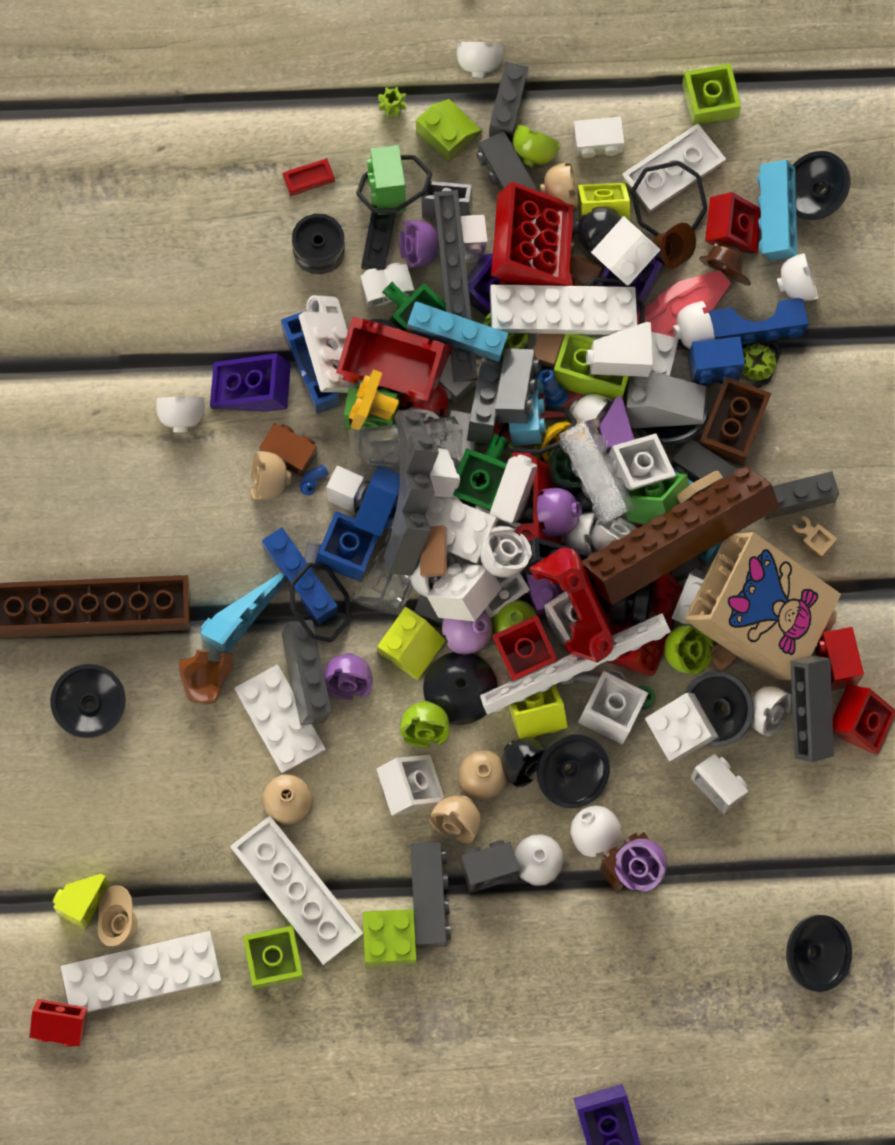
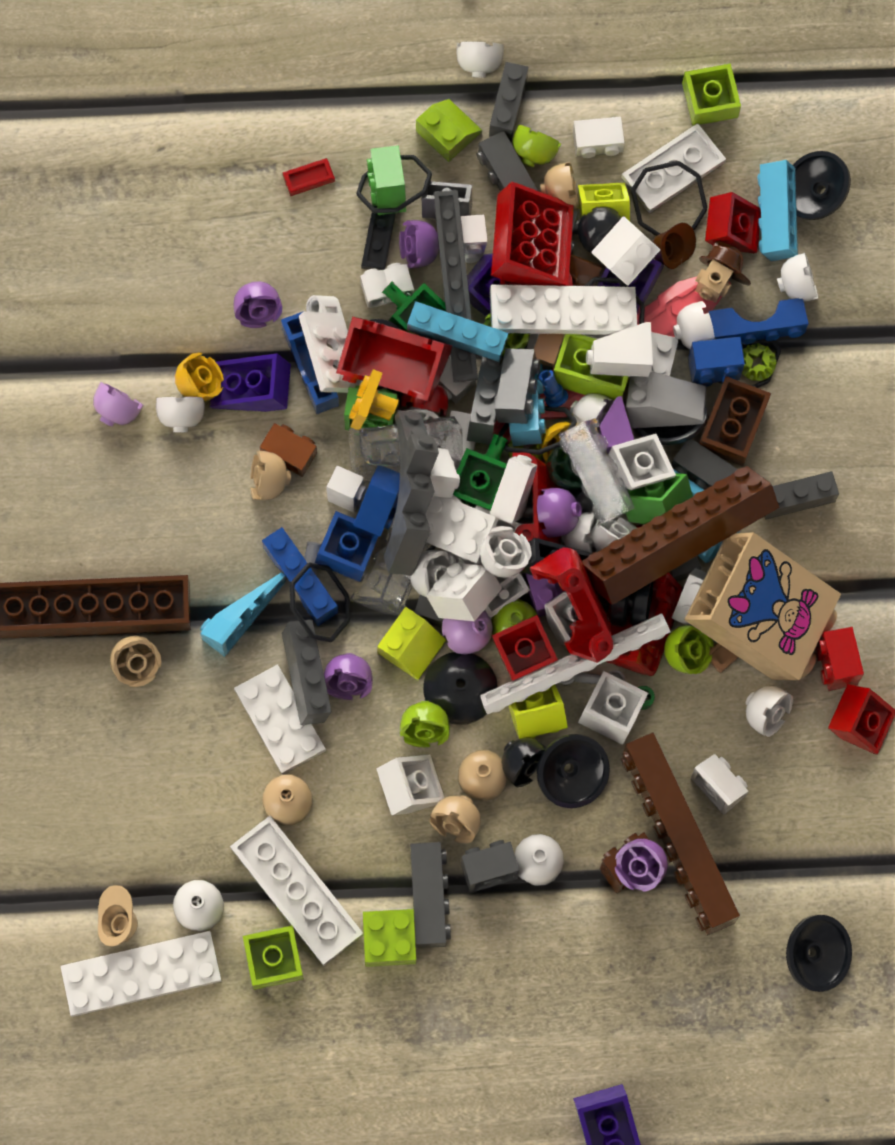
red brick [29,999,88,1047] -> none
black dish [50,664,126,738] -> none
neon yellow slope [53,874,110,929] -> none
dark orange piece [179,650,234,705] -> none
black wheel [292,213,345,275] -> none
blue arm [300,464,329,495] -> none
lime gear [378,87,406,117] -> none
medium nougat tile [420,525,447,577] -> none
white cylinder [570,805,622,857] -> none
white brick [645,693,718,762] -> none
tan tile [676,471,723,503] -> none
black dish [685,671,754,746] -> none
dark grey brick [791,655,834,762] -> none
tan plate [792,516,837,559] -> none
none -> lavender cylinder [93,382,144,427]
none -> tan cylinder [110,635,161,687]
none -> white cylinder [173,880,224,932]
none -> yellow cylinder [175,352,224,402]
none -> medium lavender cylinder [233,281,283,328]
none -> reddish brown brick [621,732,740,936]
none -> tan brick [695,260,733,303]

